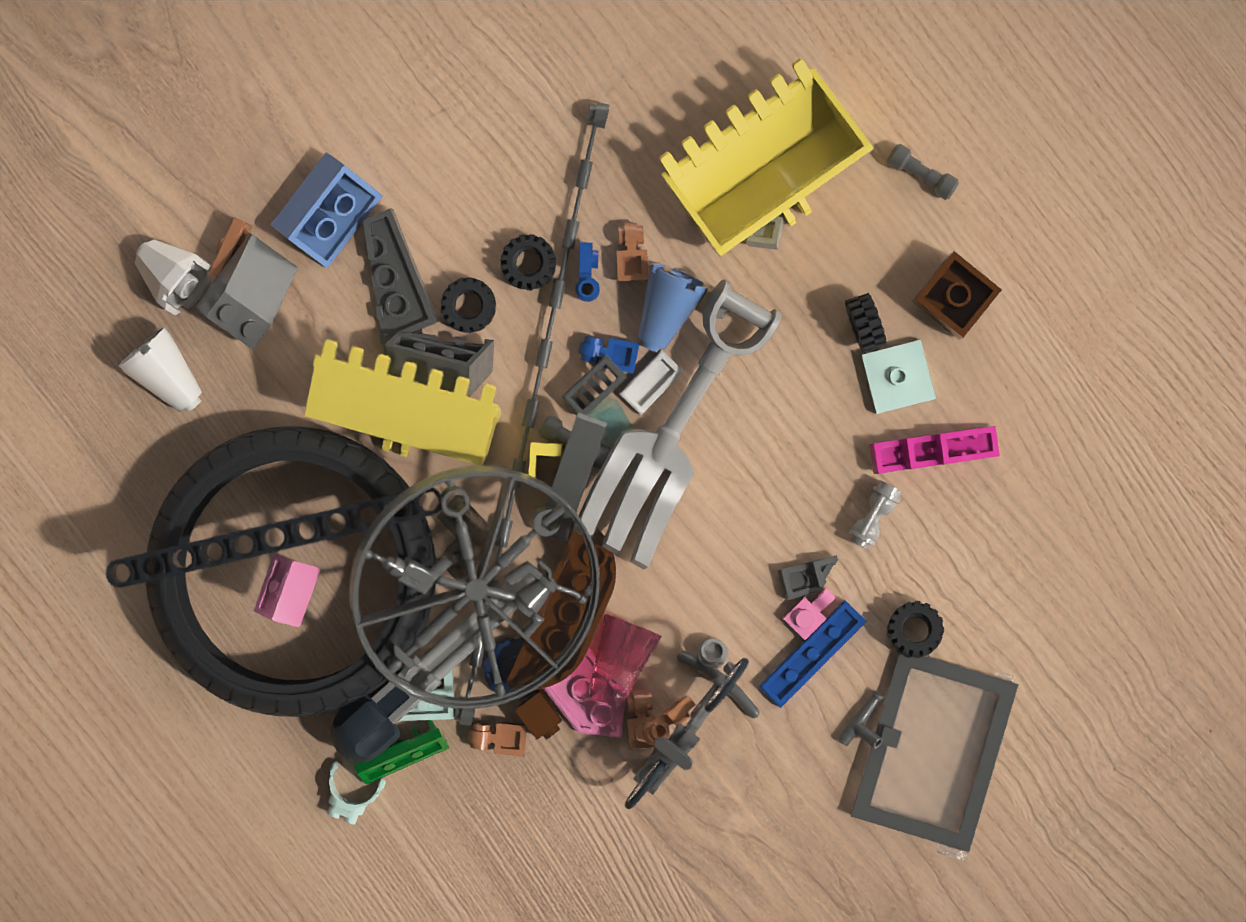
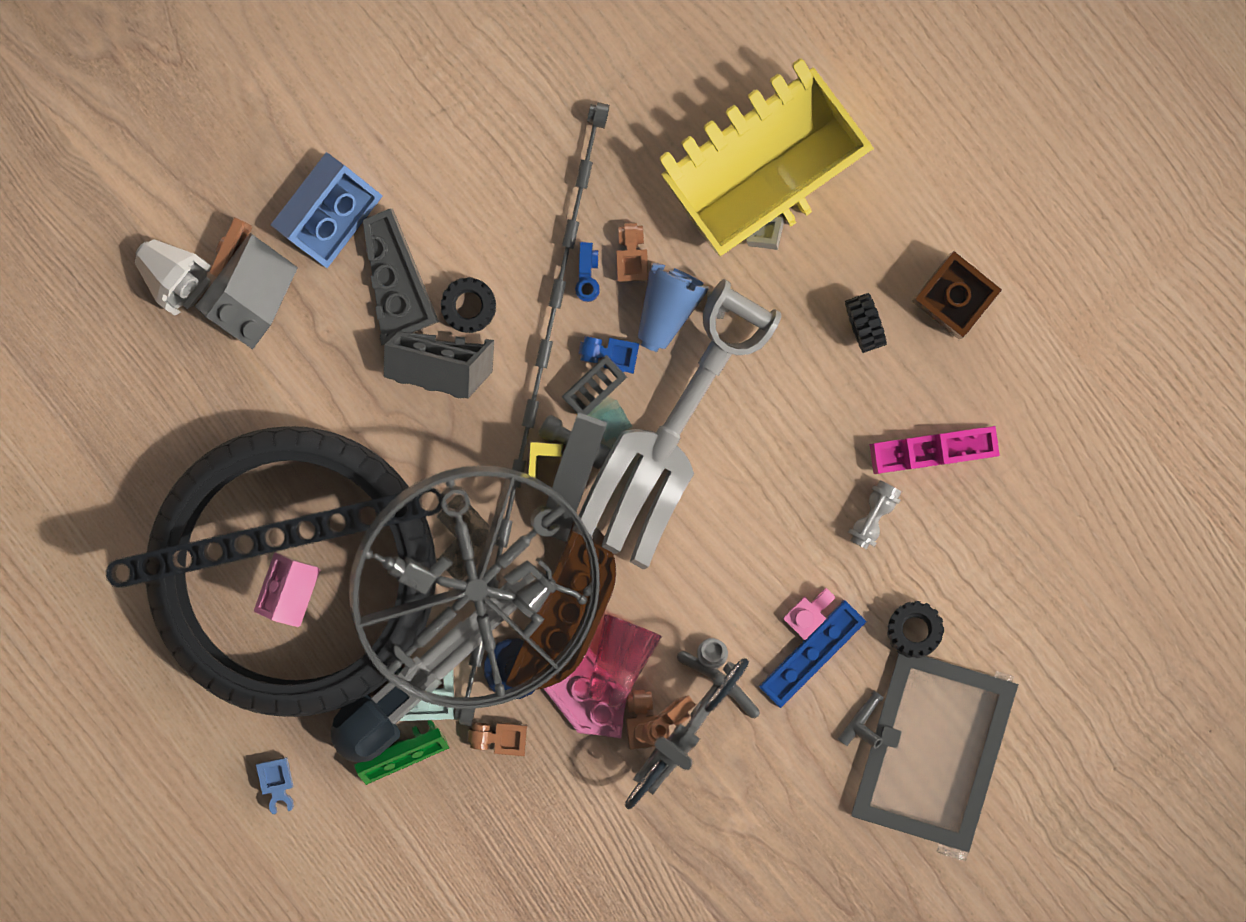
white cone [118,327,202,413] -> none
light yellow piece [304,339,502,466] -> none
light aqua helmet [327,761,386,825] -> none
black tyre [500,234,556,291] -> none
reddish brown brick [515,690,562,740] -> none
white tile [620,350,684,415] -> none
dark grey slope [778,555,838,600] -> none
light aqua plate [861,340,936,414] -> none
dark grey piece [887,144,959,200] -> none
none -> medium blue plate [256,757,294,814]

